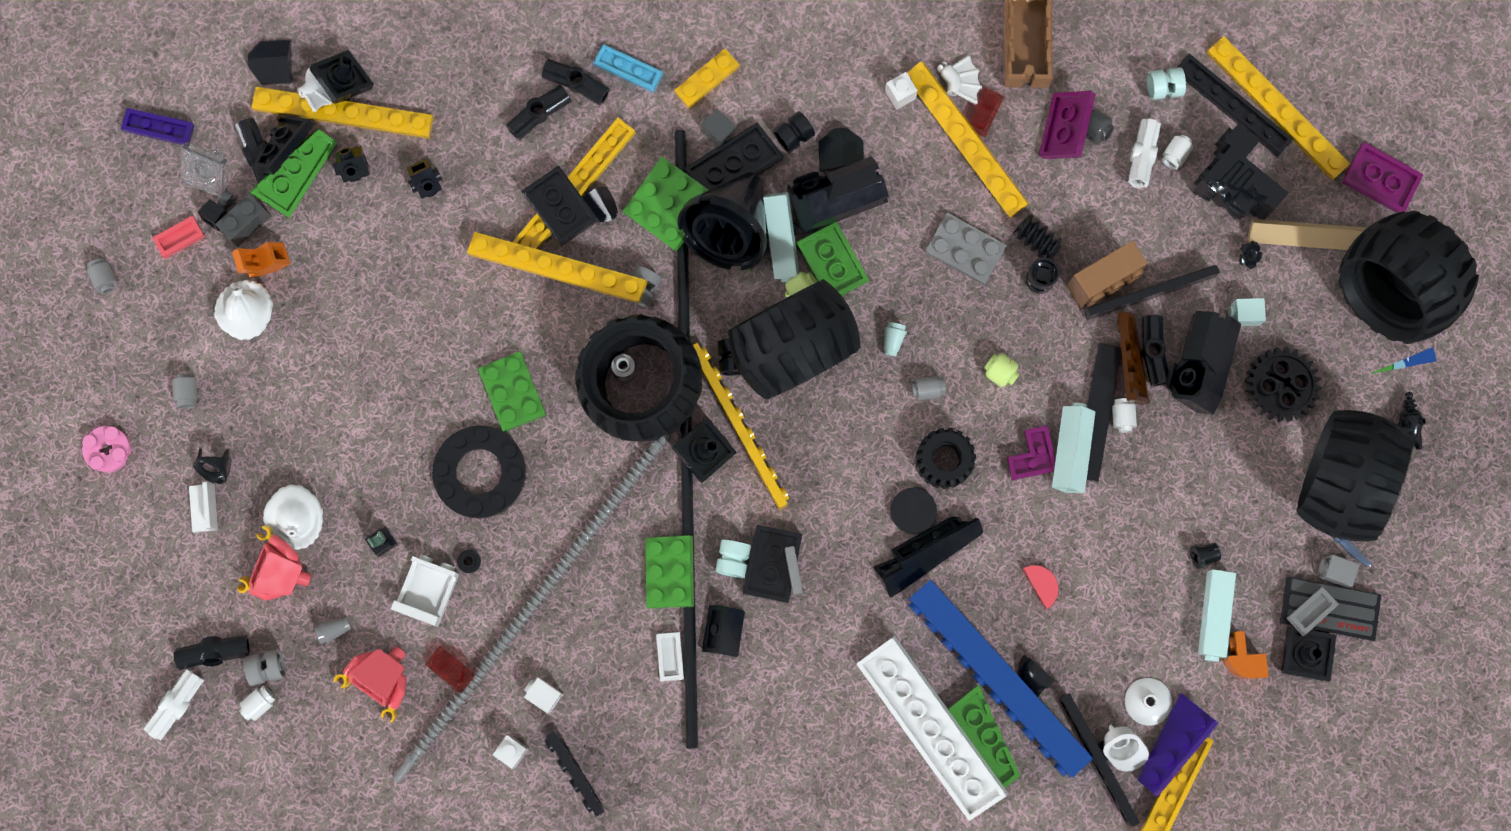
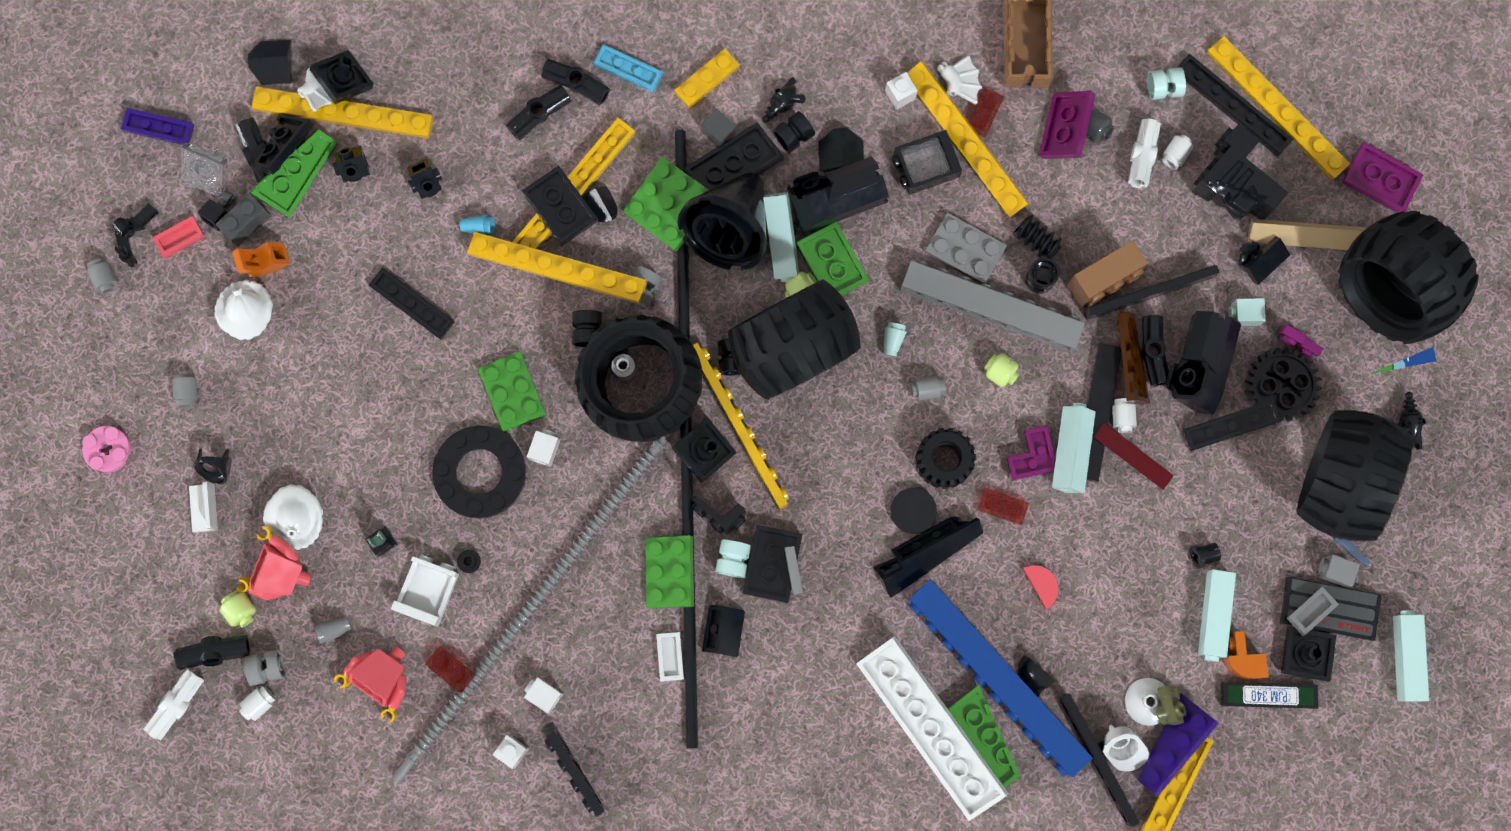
none -> black pin [113,203,159,267]
none -> yellowish green head [220,591,256,627]
none -> black tile [369,267,455,340]
none -> medium azure cone [460,214,495,236]
none -> white brick [527,429,560,467]
none -> black wheel [572,310,602,347]
none -> black bracket [691,495,746,535]
none -> black piece [762,77,806,123]
none -> window [892,130,962,195]
none -> light grey brick [900,260,1085,353]
none -> clear red plate [977,488,1029,526]
none -> dark red sticker [1094,423,1174,490]
none -> olive plate [1156,686,1186,726]
none -> black tile [1183,399,1281,451]
none -> tile [1221,682,1318,709]
none -> black tile [1244,237,1291,285]
none -> magenta plate [1275,325,1324,358]
none -> light aqua brick [1393,610,1429,701]

